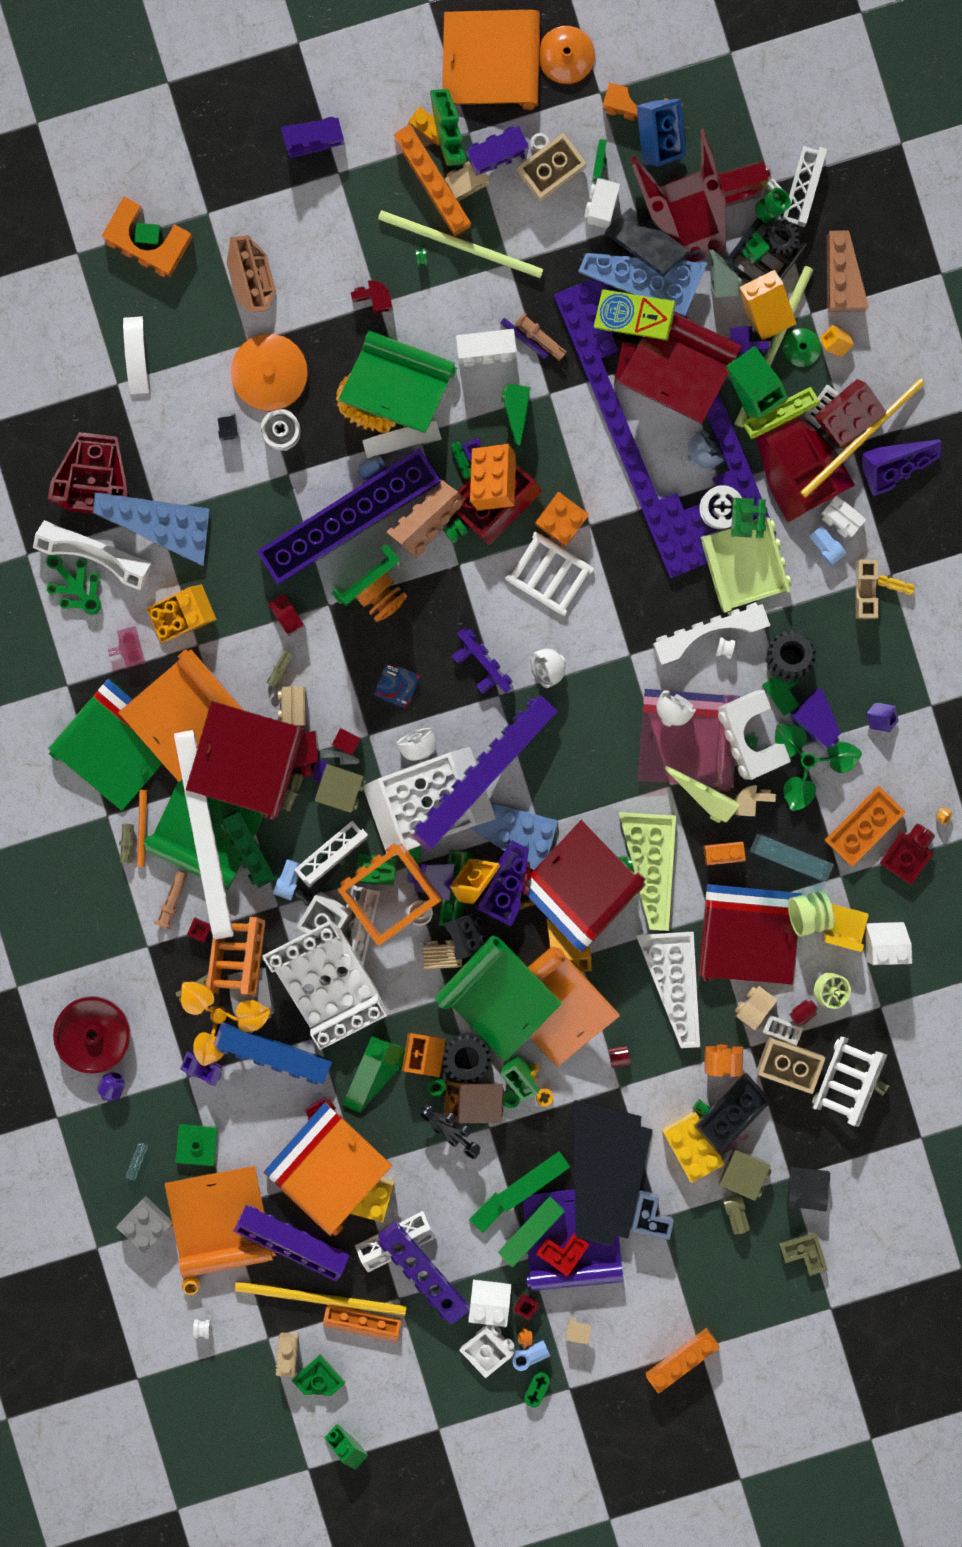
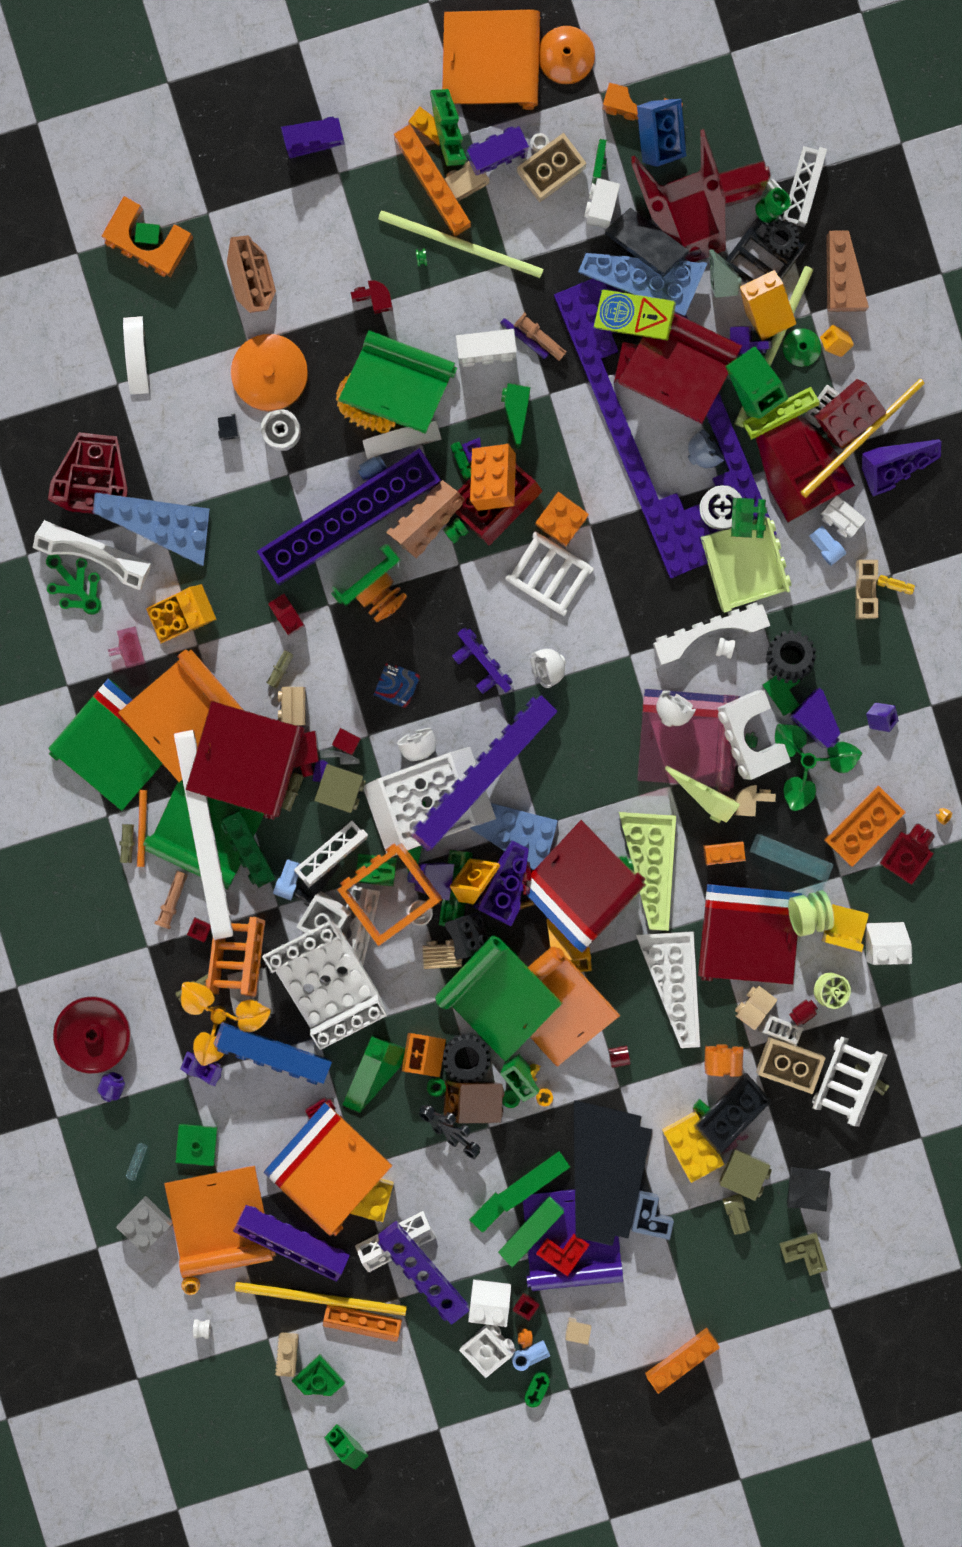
green hinge [742,231,770,267] -> none

